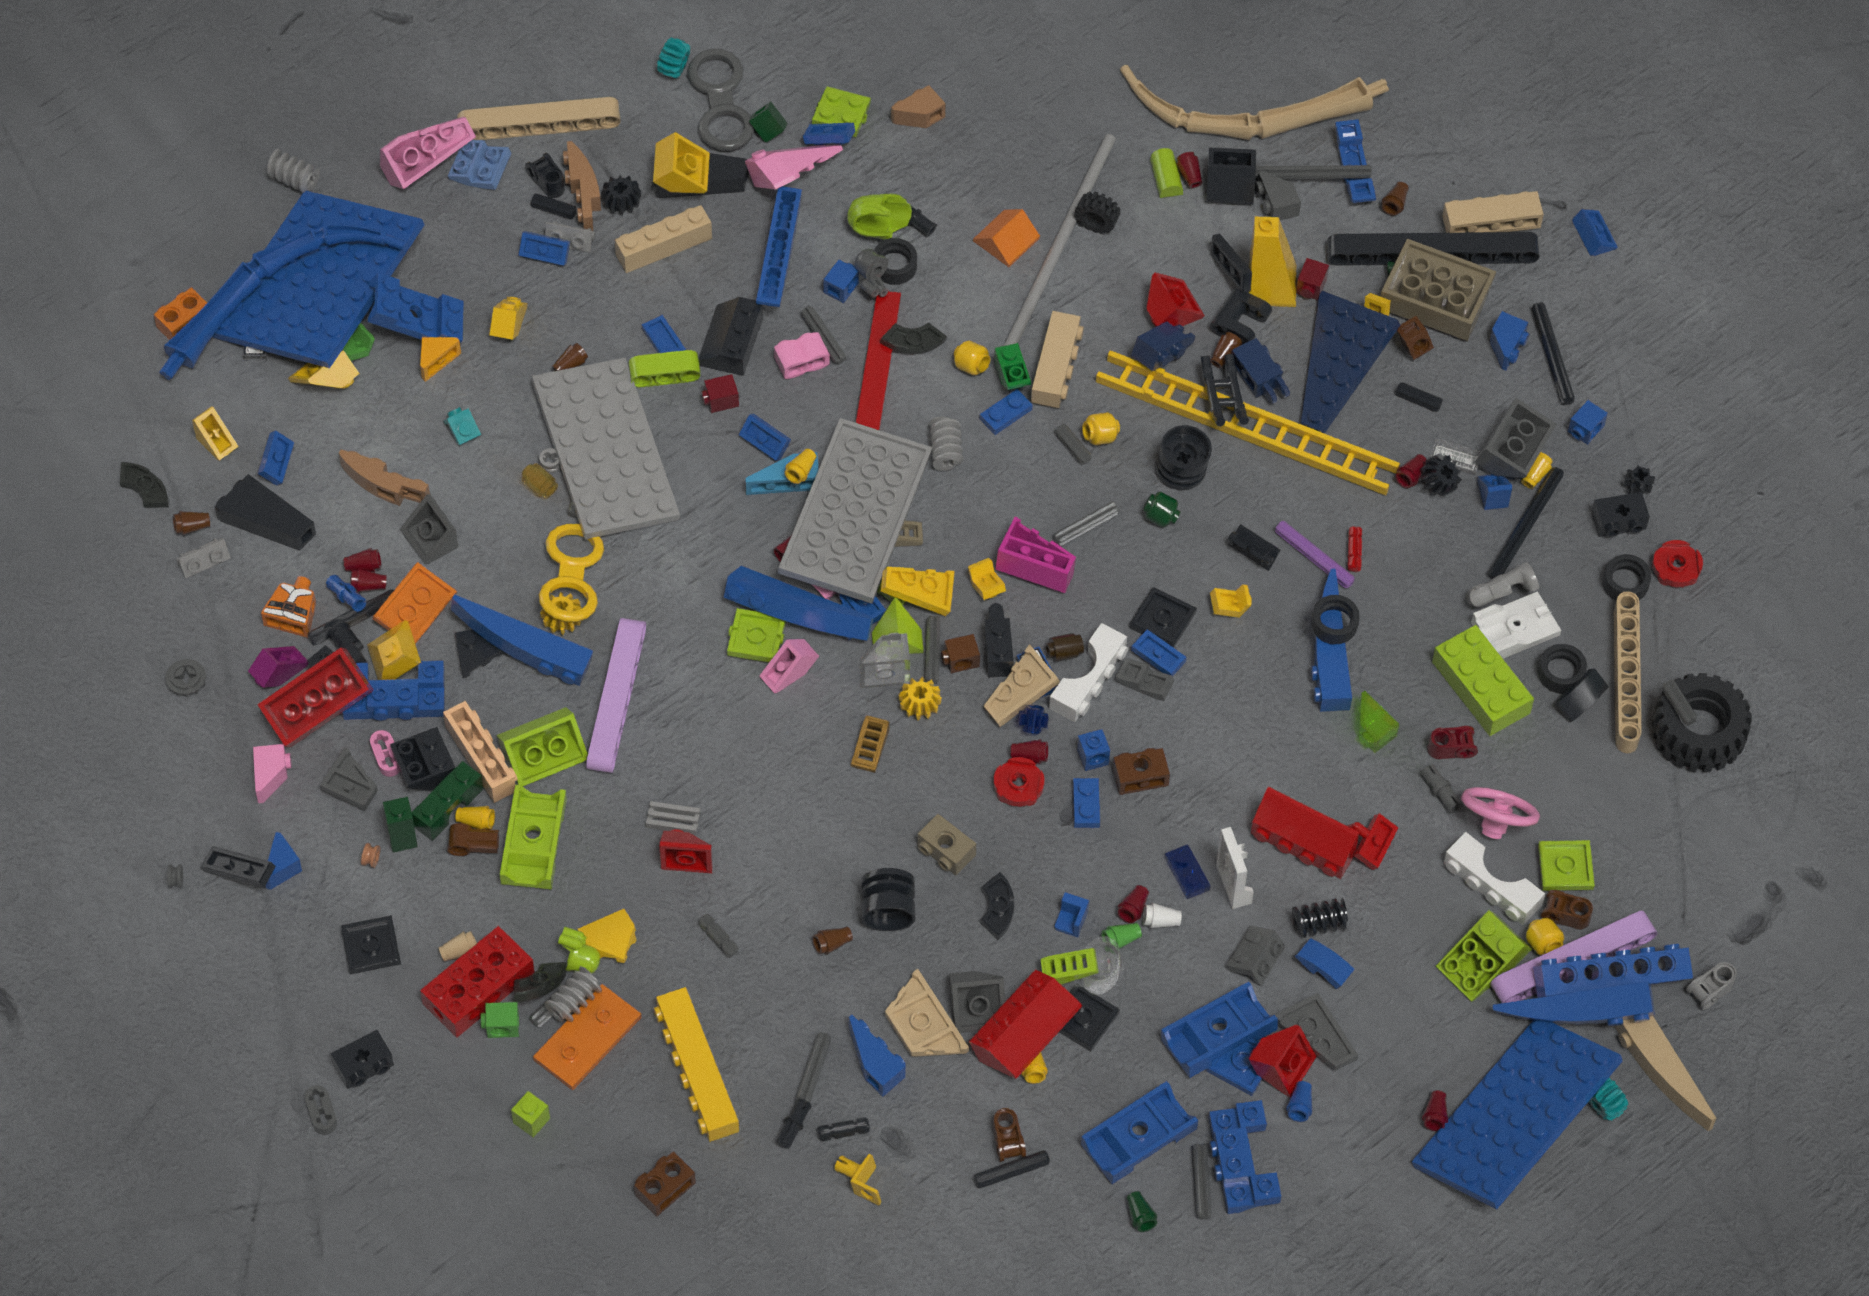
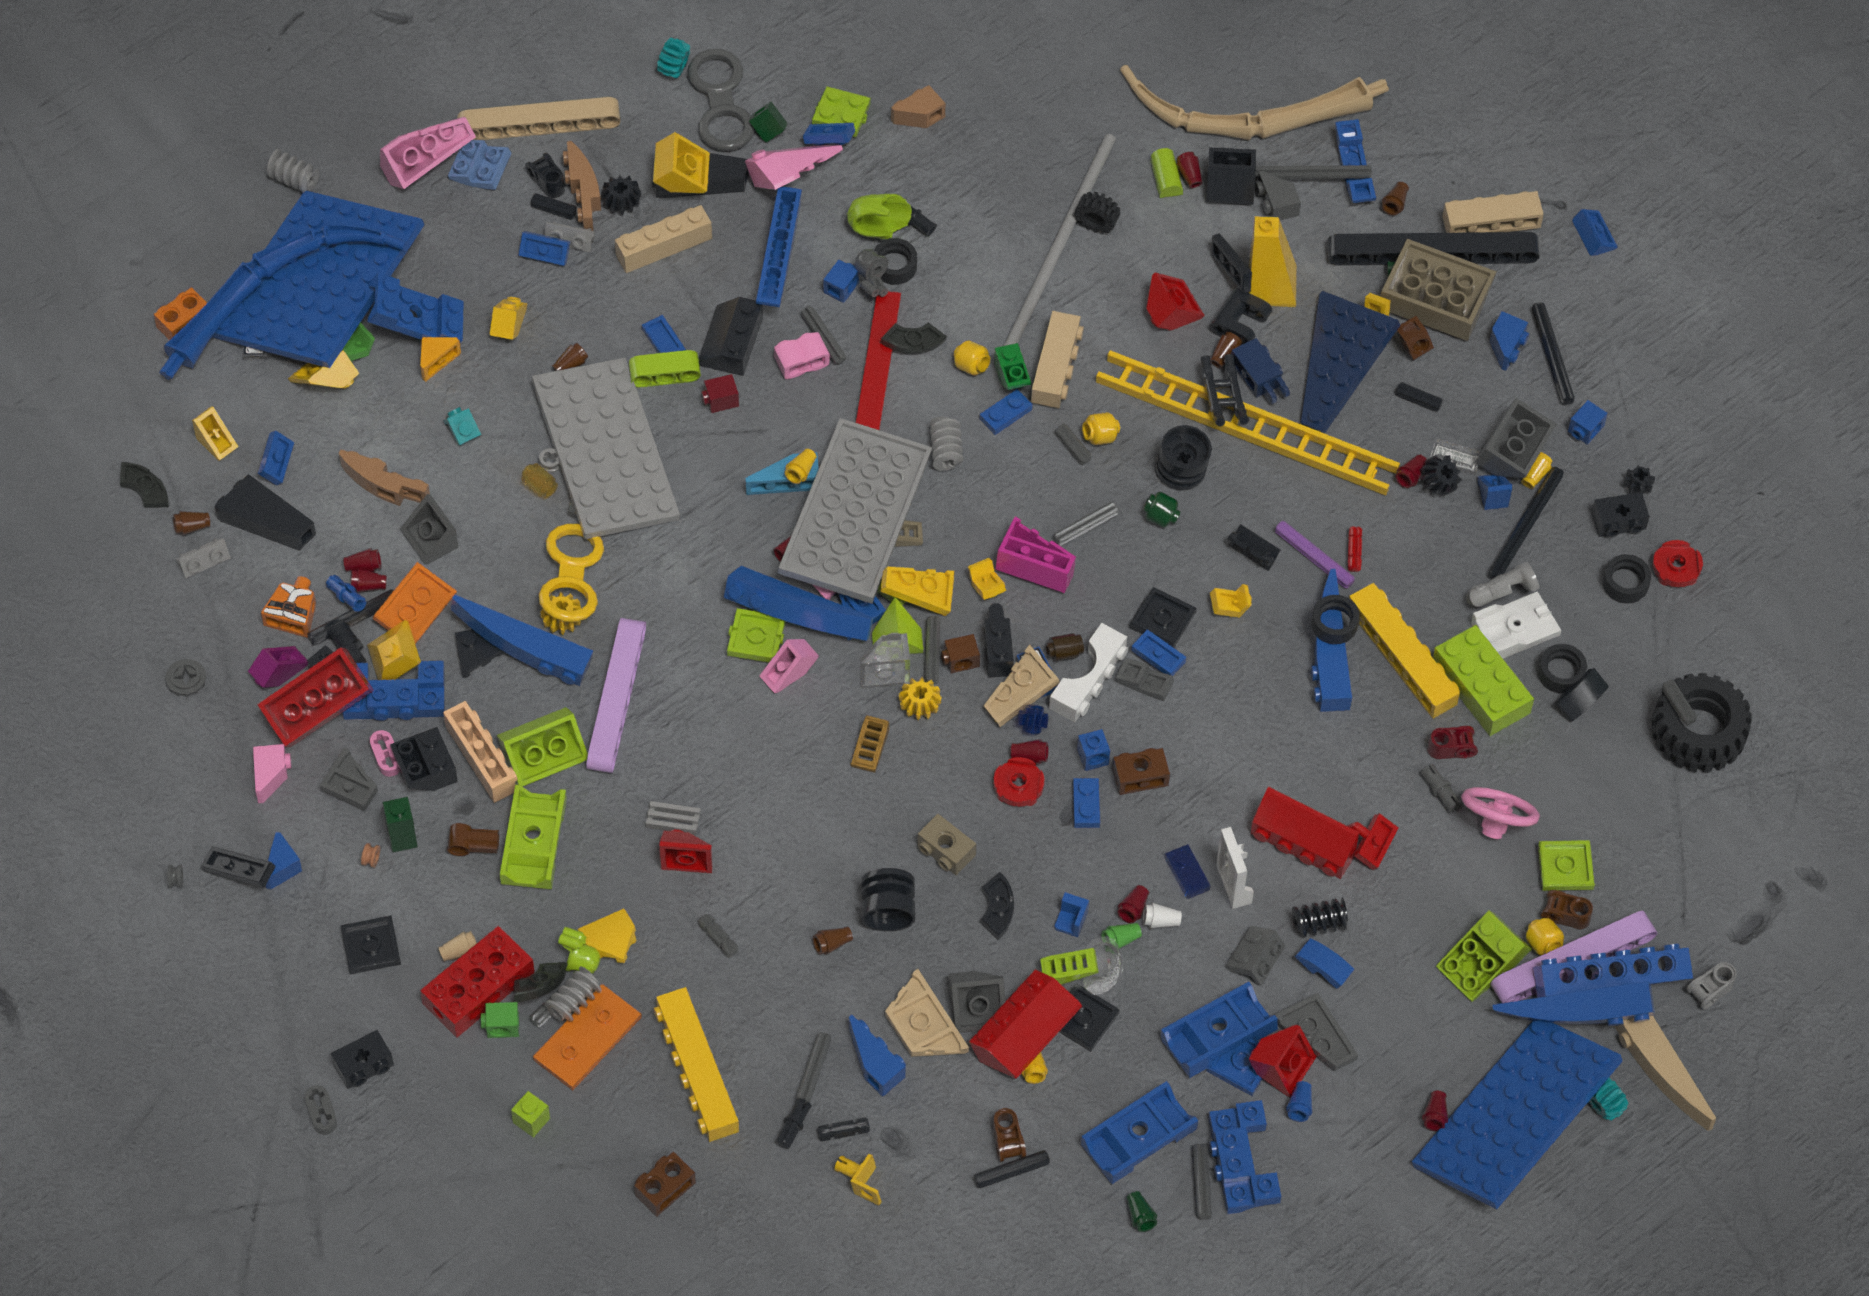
dark green arch [412,761,483,841] -> none
yellow cone [455,806,495,829] -> none
blue plate [739,413,791,461] -> none
orange slope [973,209,1040,267] -> none
dark blue hinge [1131,321,1196,371] -> none
dark red brick [1296,258,1329,300] -> none
clear neon green slope [1358,691,1399,753] -> none
white arch [1444,832,1545,925] -> none
tan beam [1614,592,1641,753] -> none
none -> yellow brick [1349,583,1460,719]

